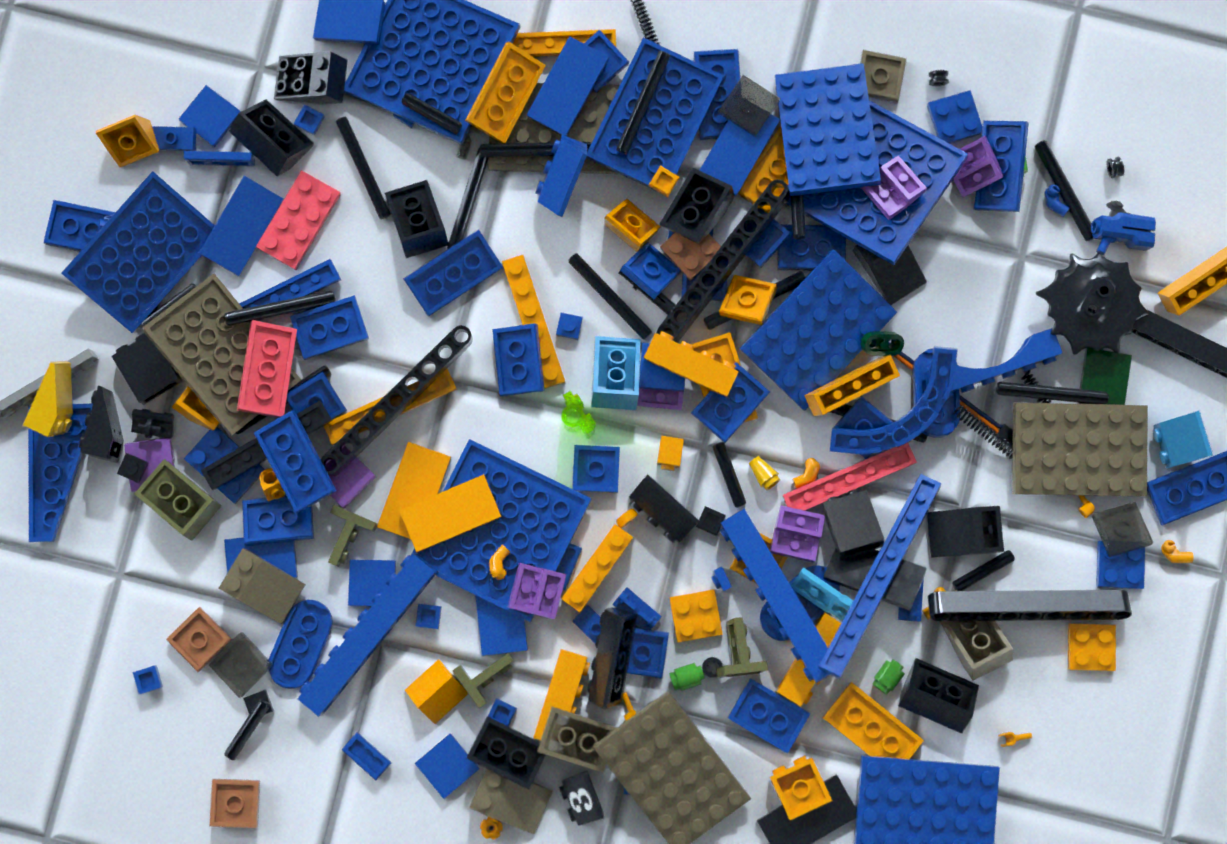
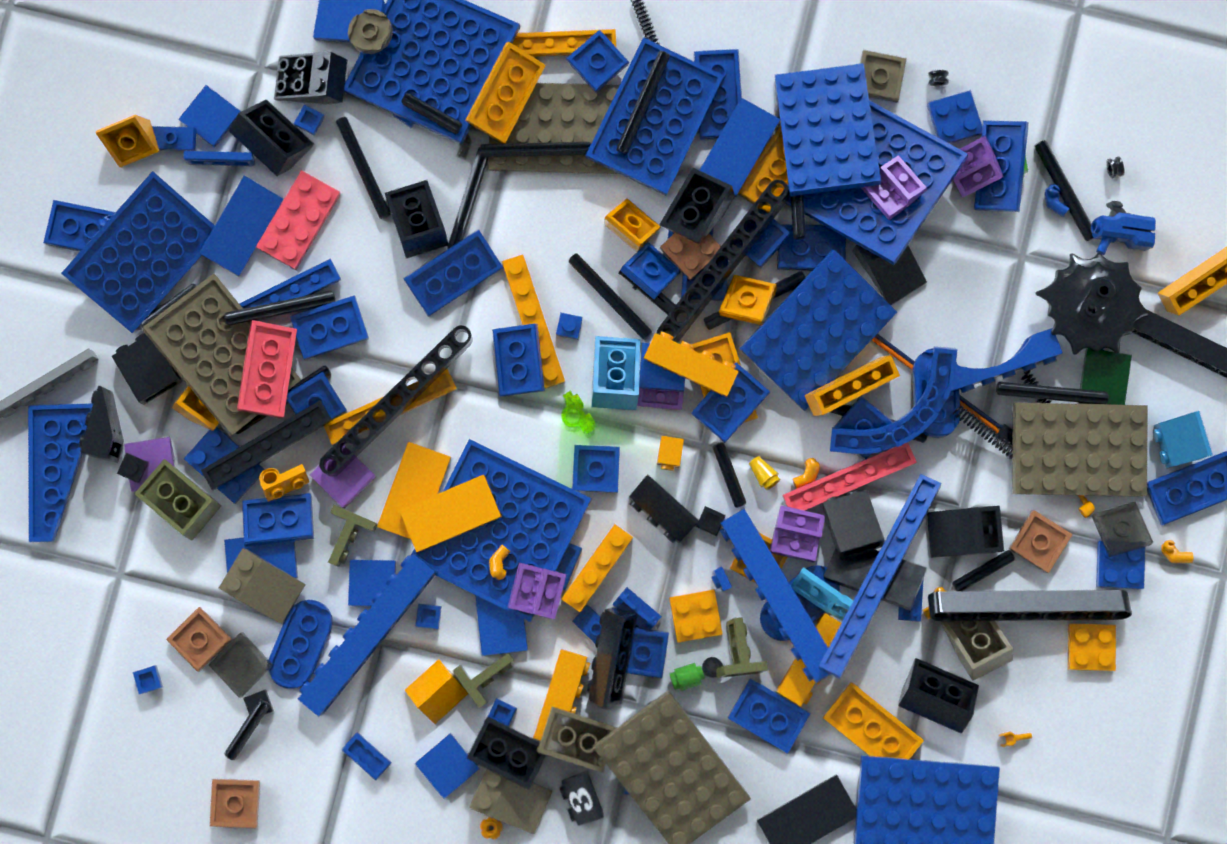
yellow slope [23,361,73,437] -> none
black hips [131,409,174,439] -> none
blue tile [254,410,337,513] -> none
blue tile [527,36,609,136] -> none
blue slope [535,135,587,217] -> none
light orange tile [616,508,638,528] -> none
light orange hand [623,692,637,721] -> none
light orange tile [648,165,680,198] -> none
clear smoke tile [718,75,780,137] -> none
light orange plate [769,755,832,820] -> none
dark green plate [861,331,904,356] -> none
bright green brick [872,659,905,695] -> none
none -> dark tan tile [348,9,393,54]
none -> nougat plate [1008,510,1073,573]

